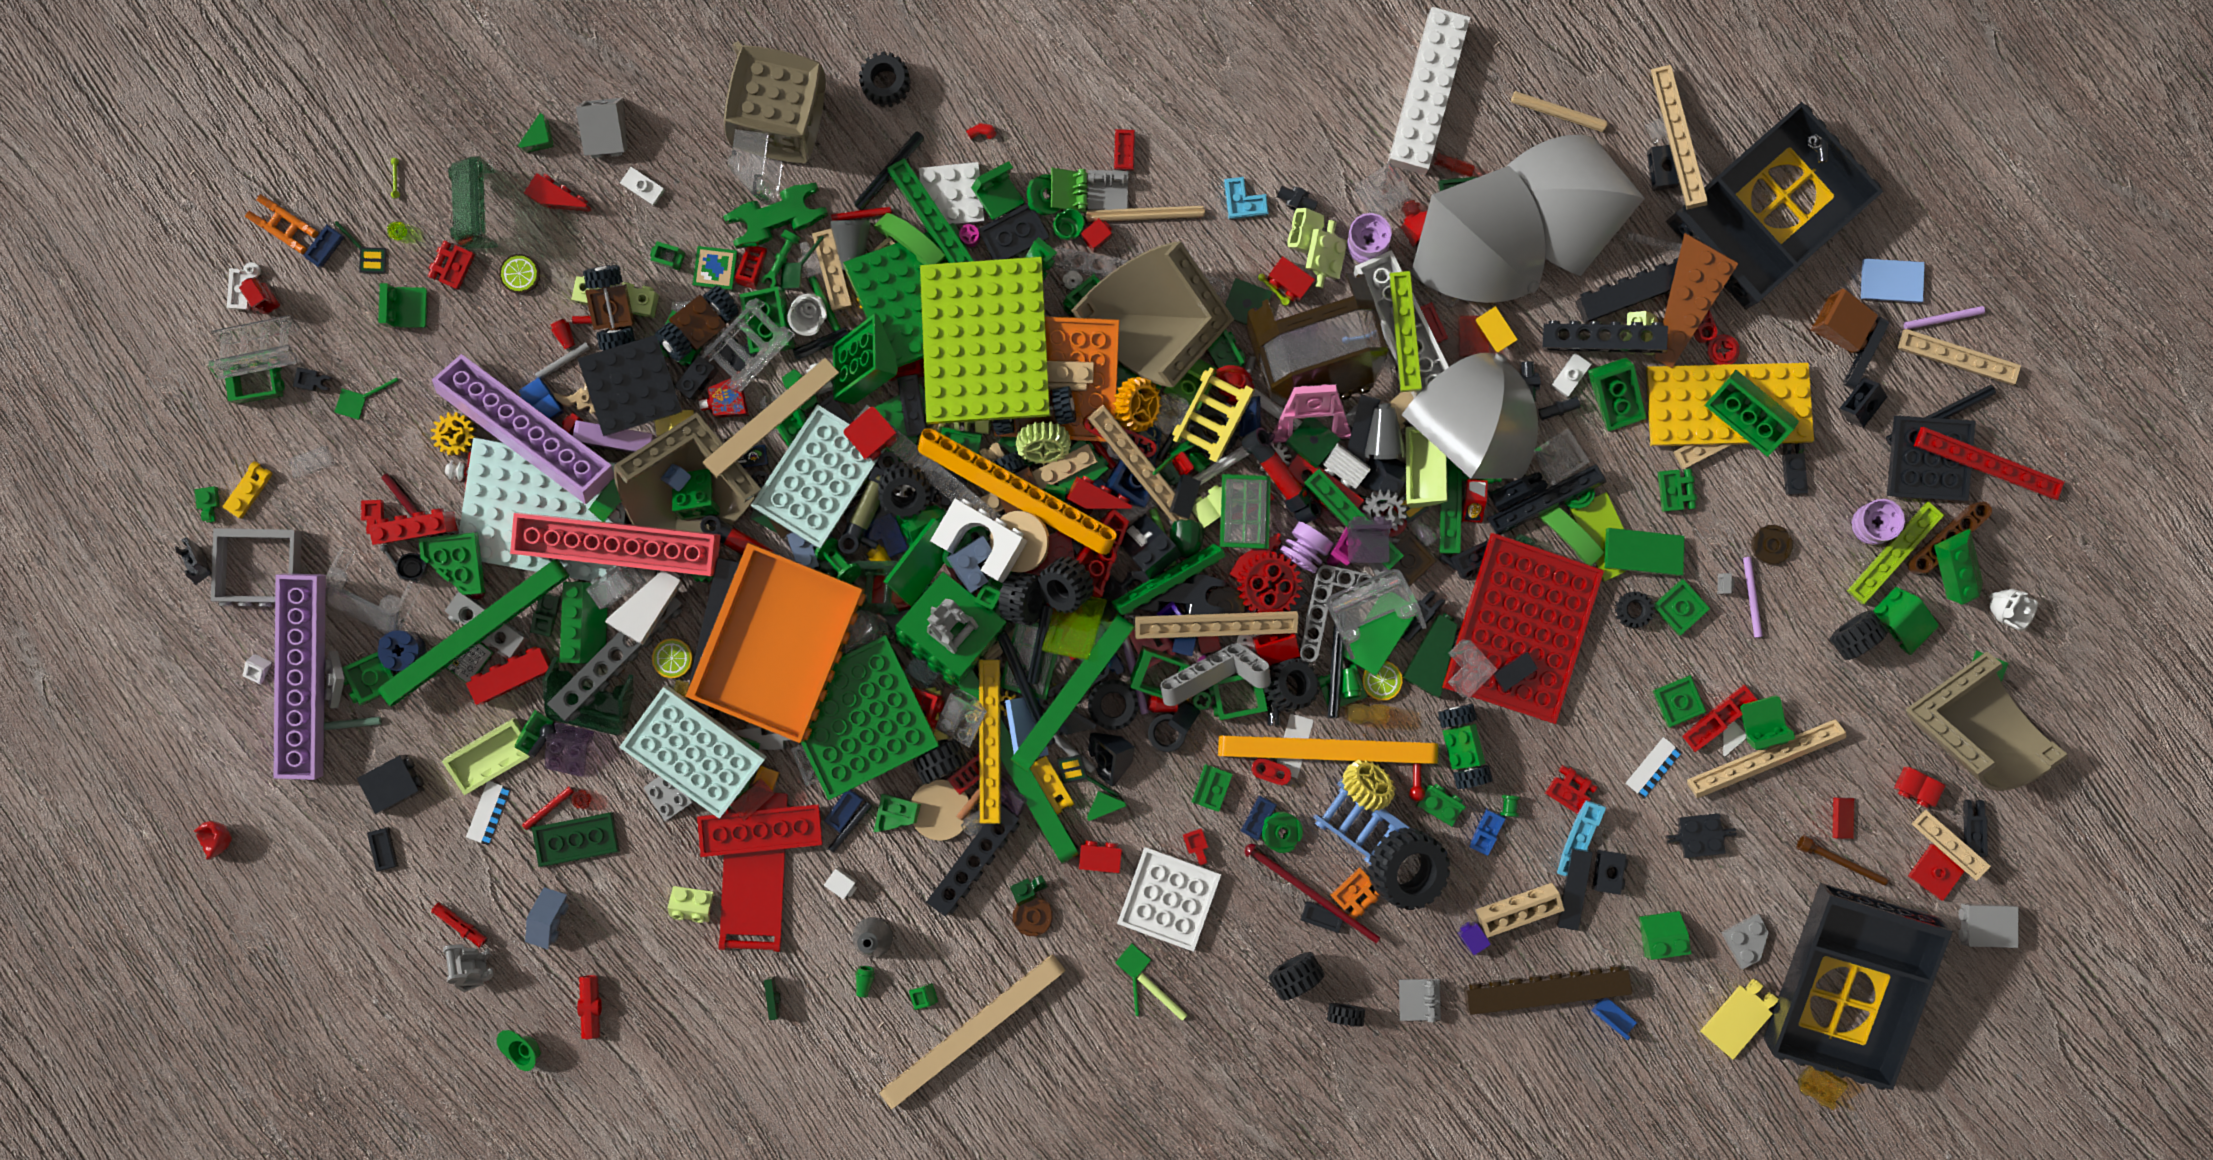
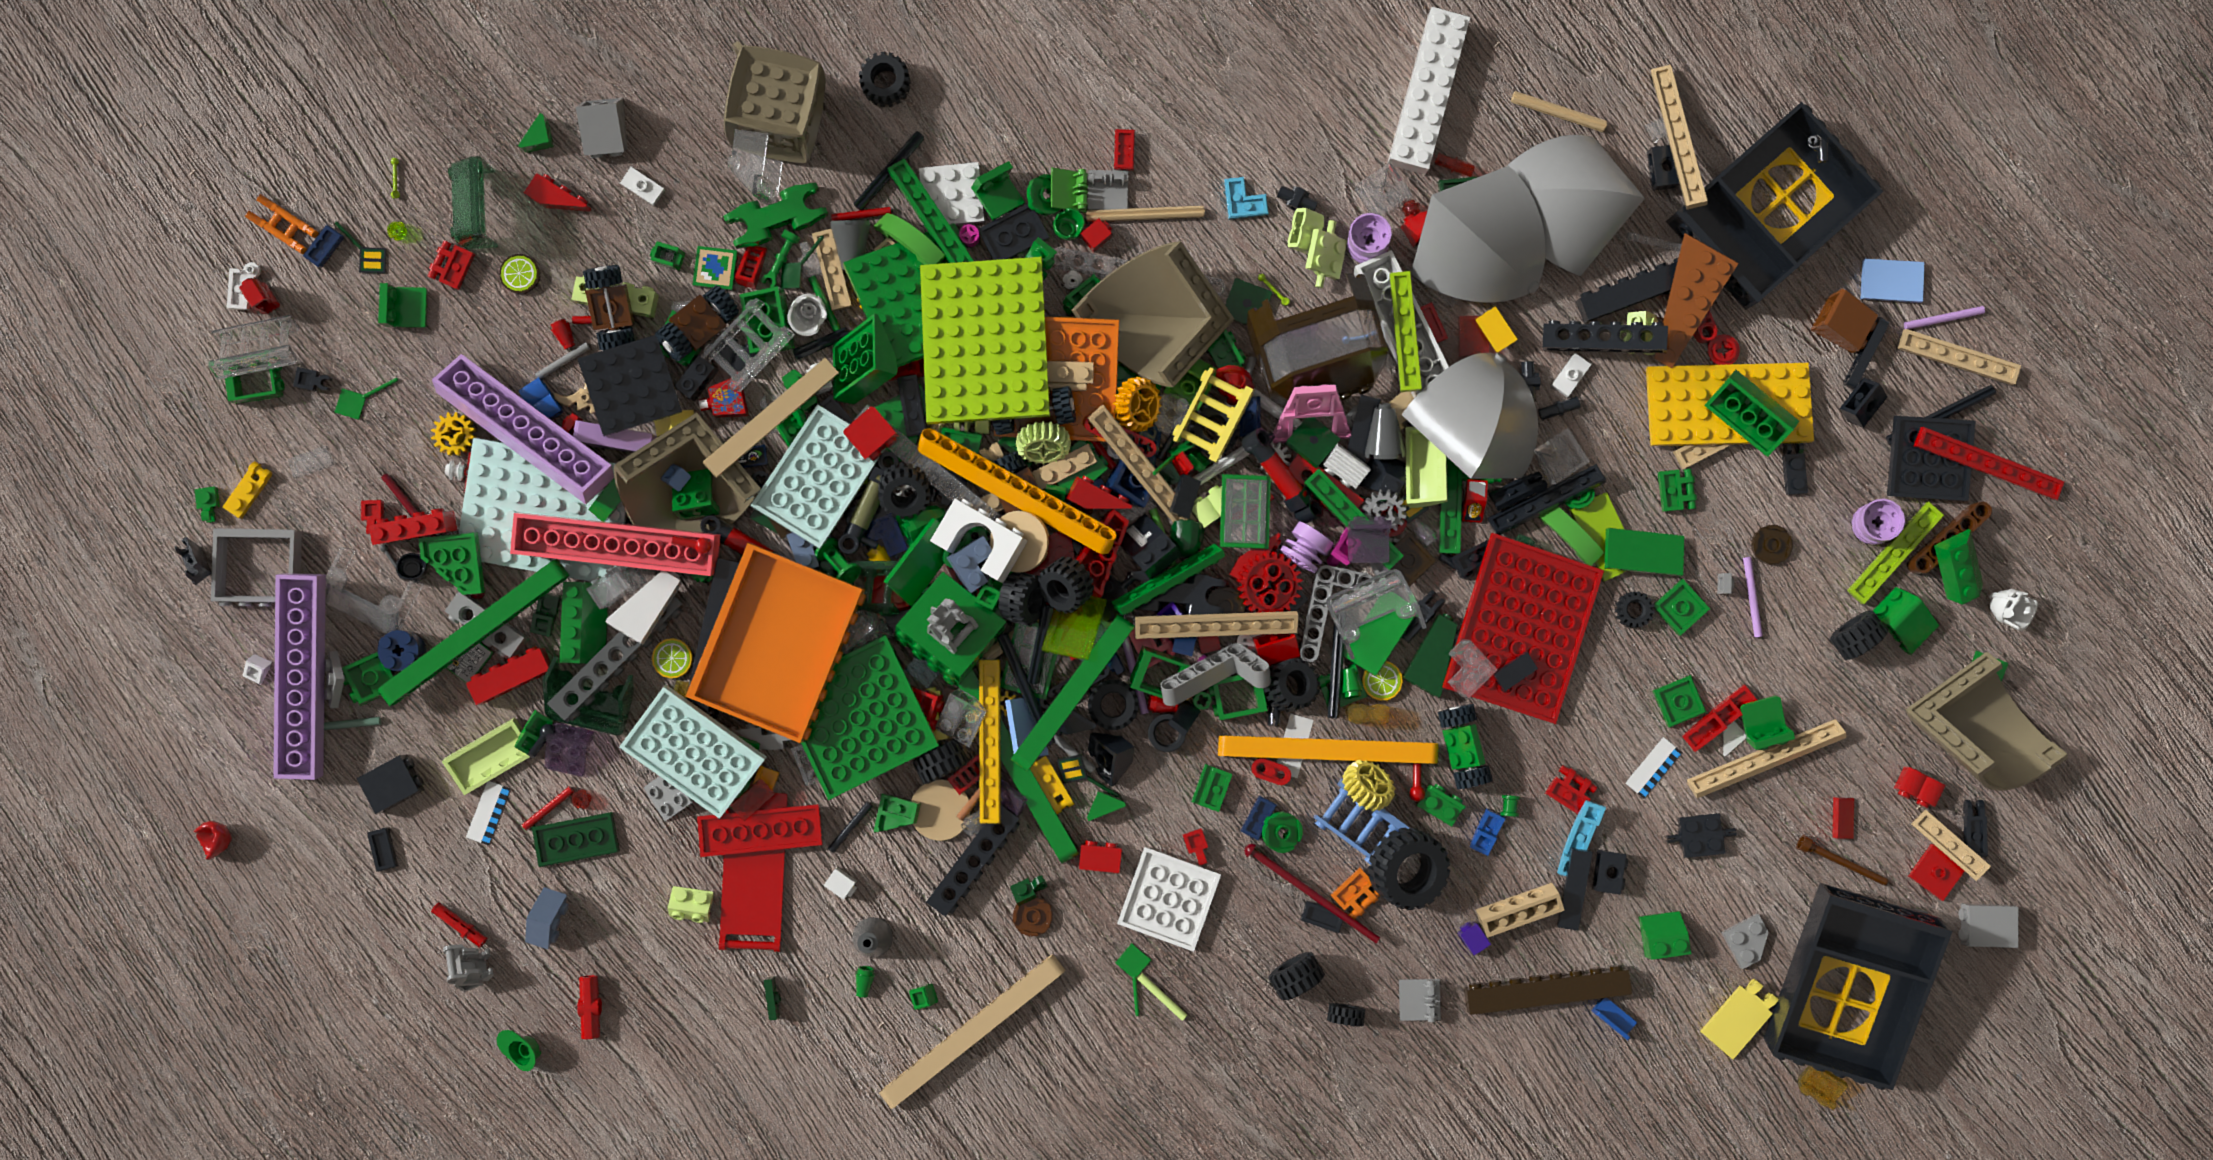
dark blue tile [824,790,864,833] -> none
red arm [966,123,996,140] -> none
red brick [1267,256,1315,302] -> none
green slope [1588,357,1646,432] -> none
none -> red bar [671,536,712,554]

